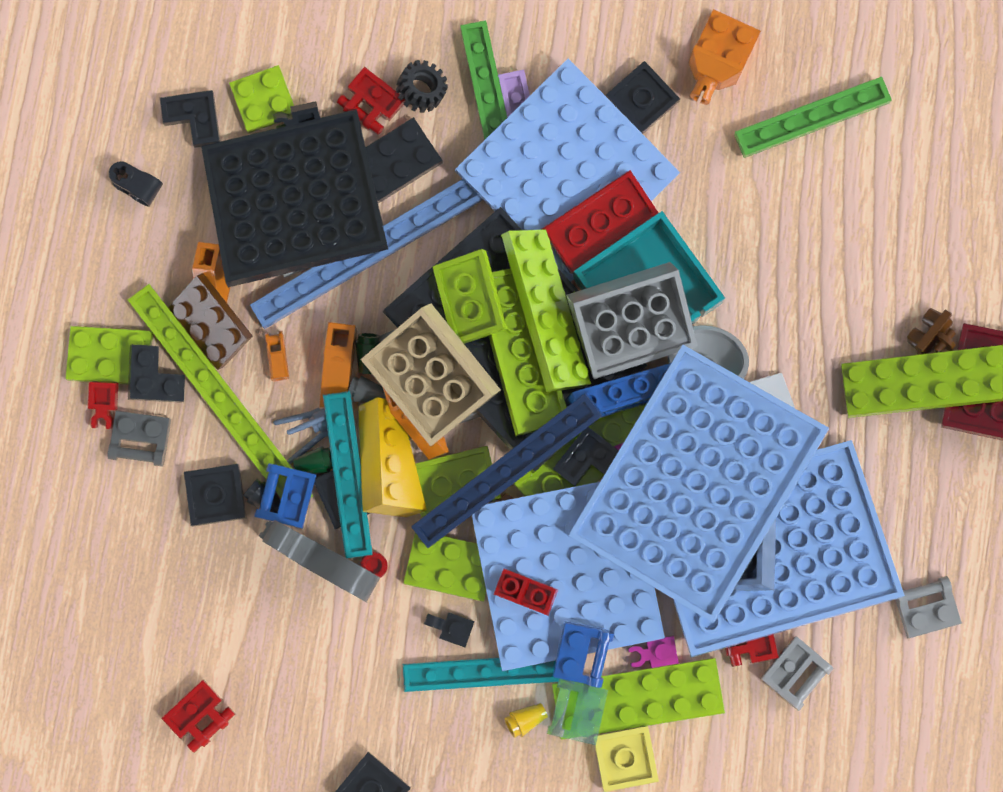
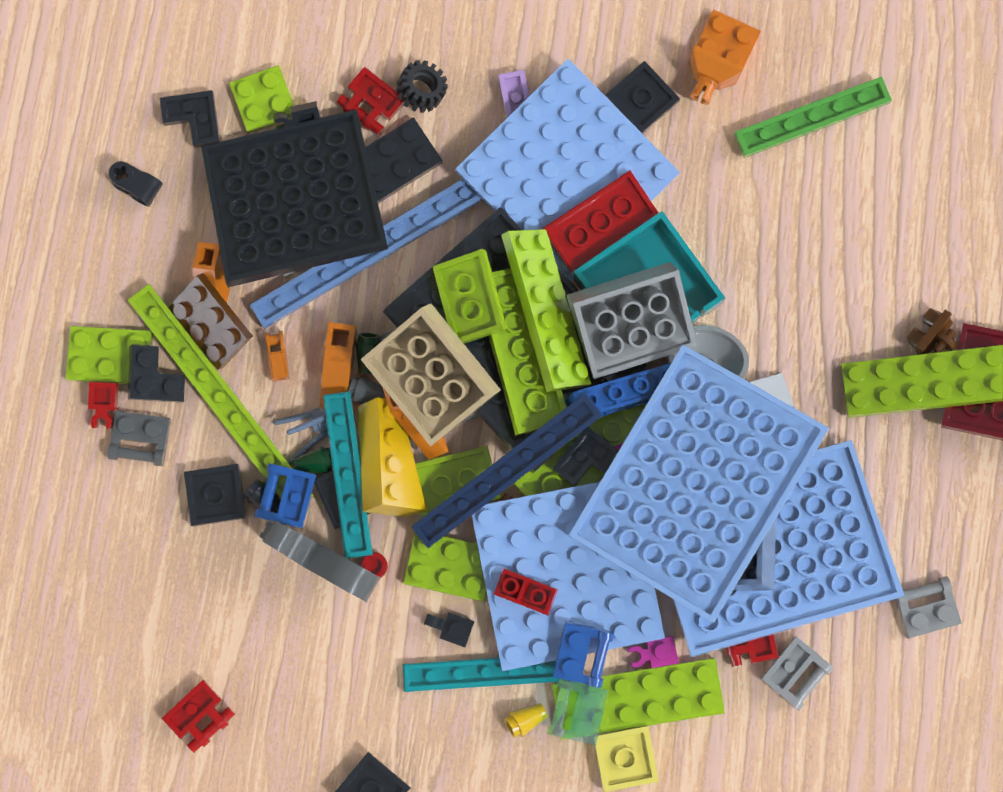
bright green plate [460,20,507,140] -> none

